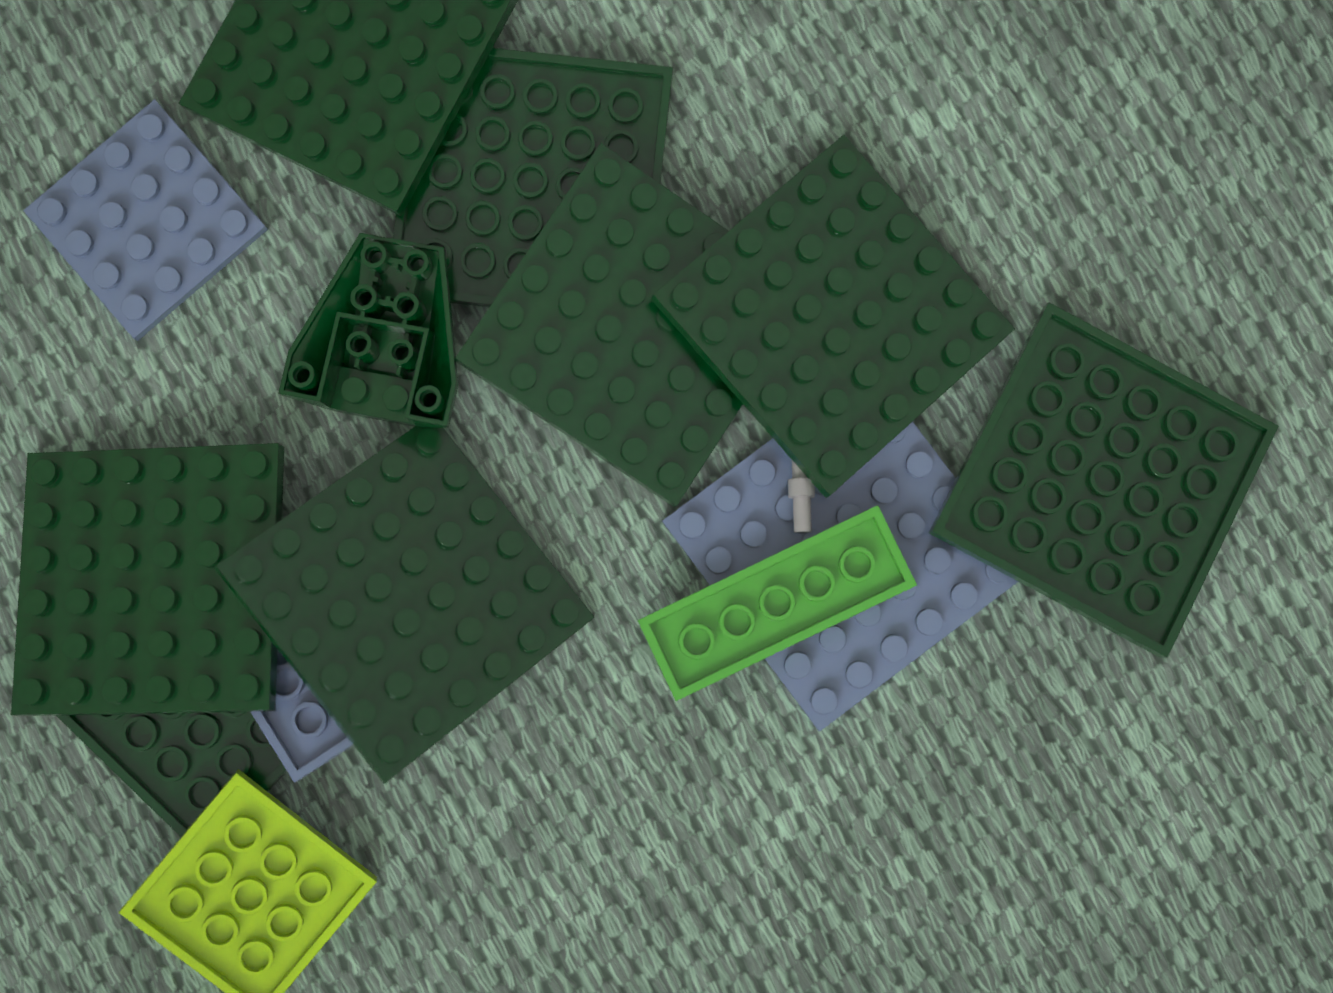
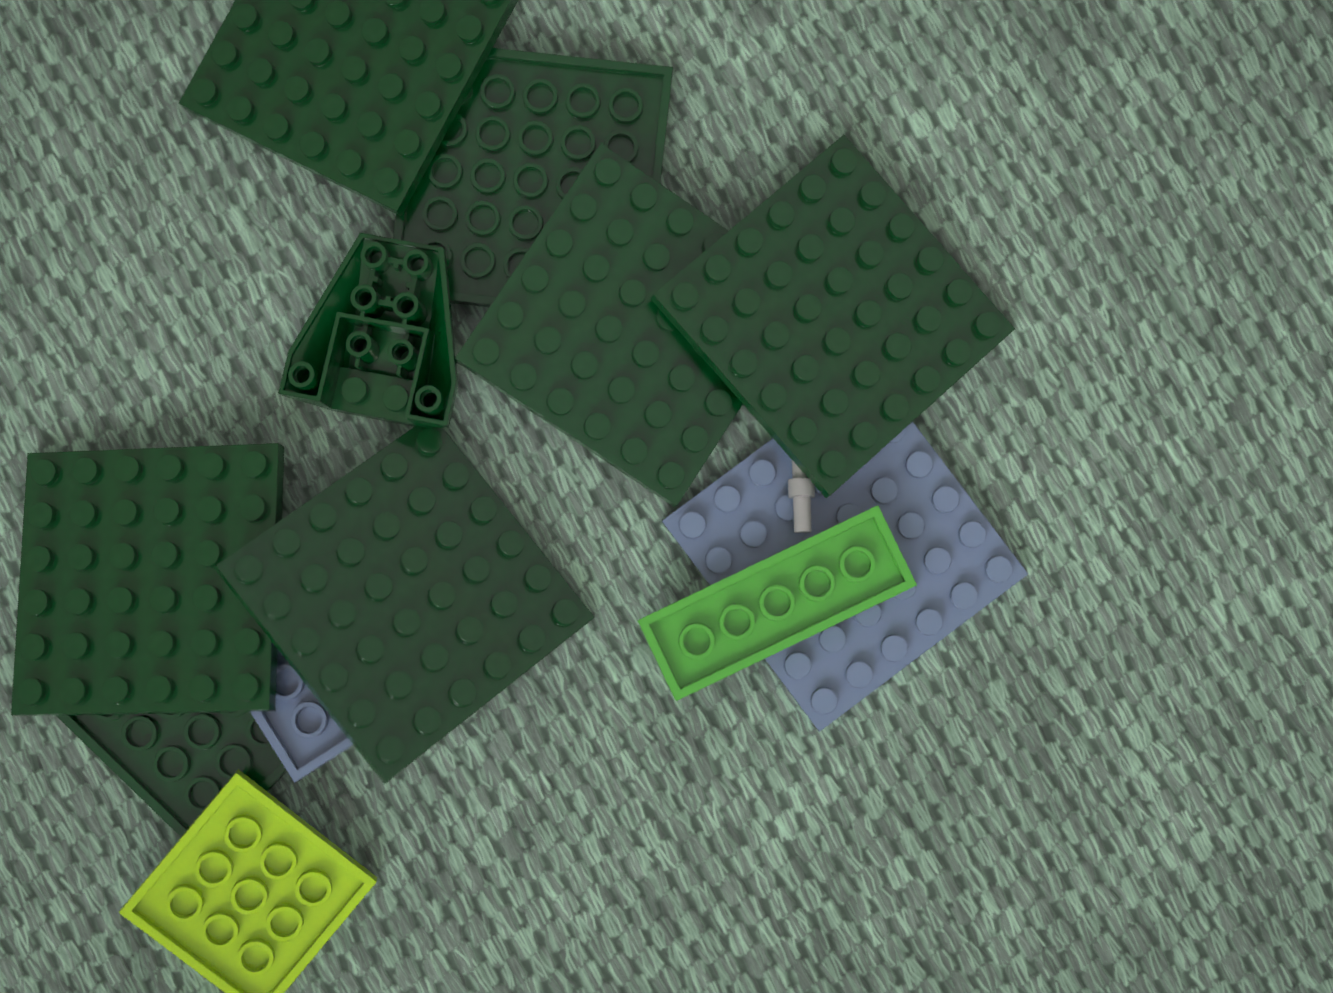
sand blue plate [23,99,268,341] -> none
dark green plate [928,302,1279,658] -> none

